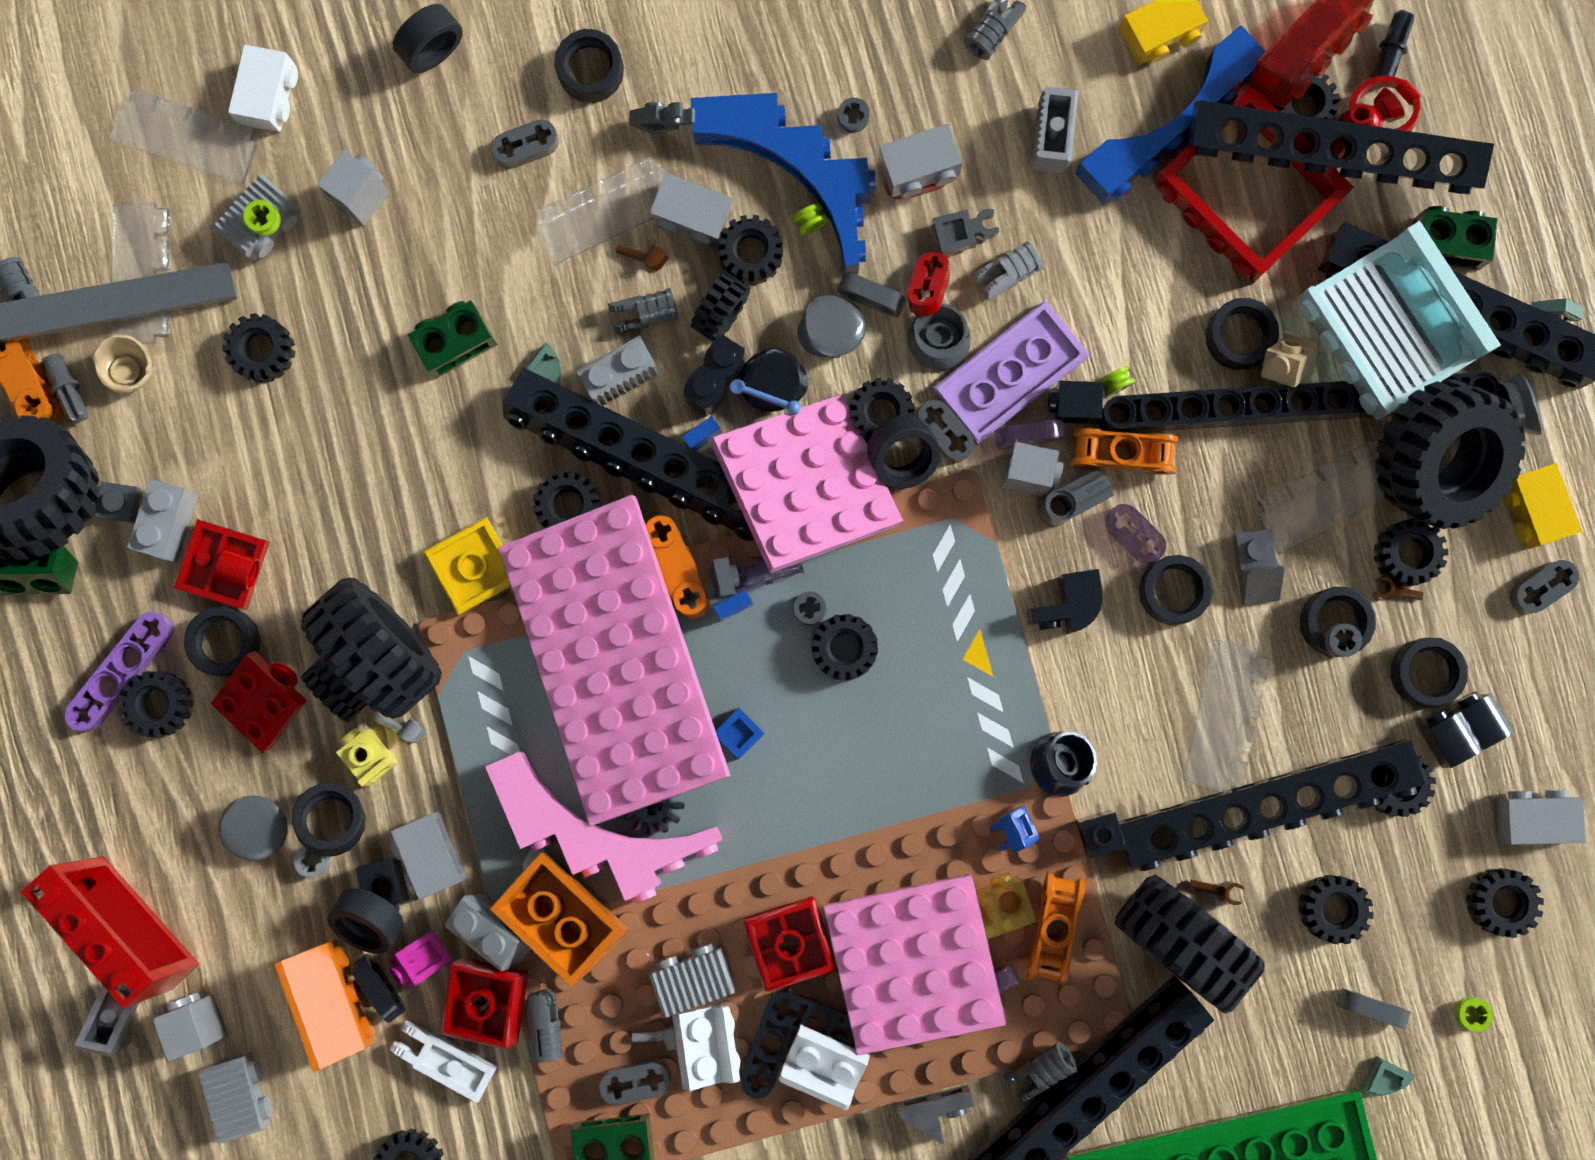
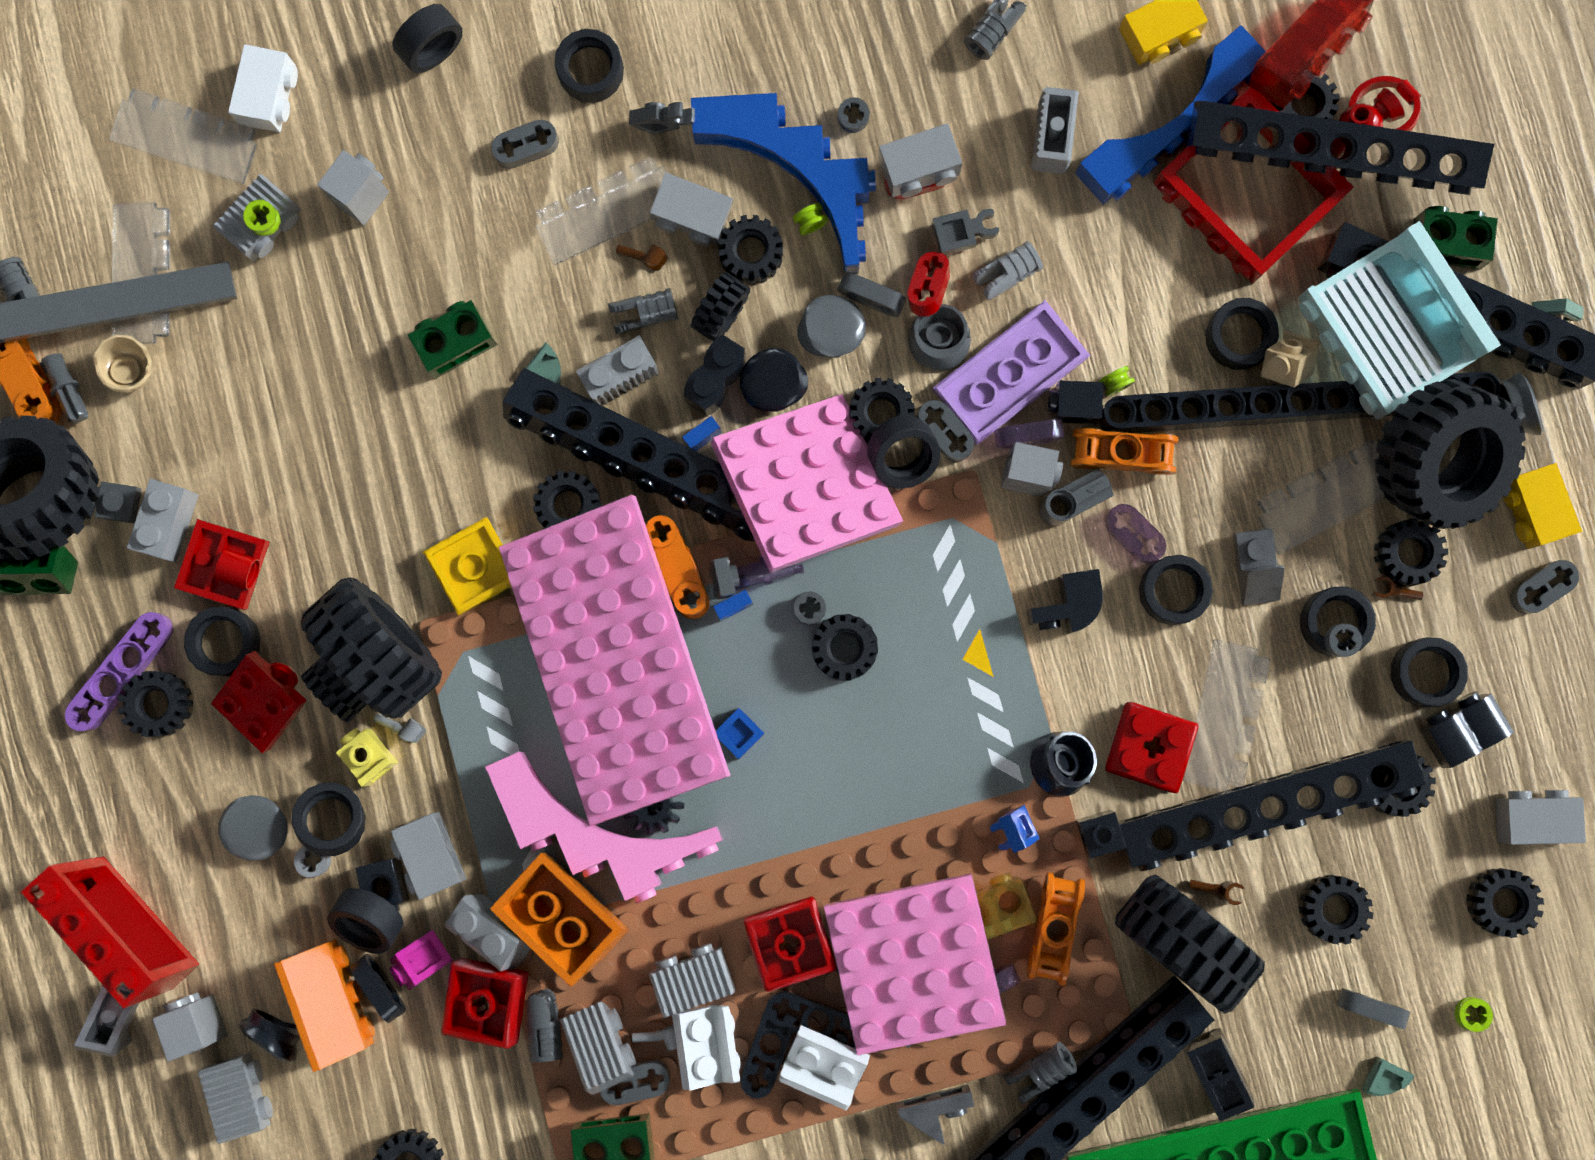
black tyre [222,313,295,383] -> none
white hinge [390,1021,497,1103] -> none
medium blue hinge [730,379,801,415] -> none
black axle [1371,10,1415,78] -> none
none -> black piece [239,1008,300,1065]
none -> light grey brick [560,1002,636,1095]
none -> red brick [1105,702,1199,793]
none -> black hinge [1187,1028,1255,1122]

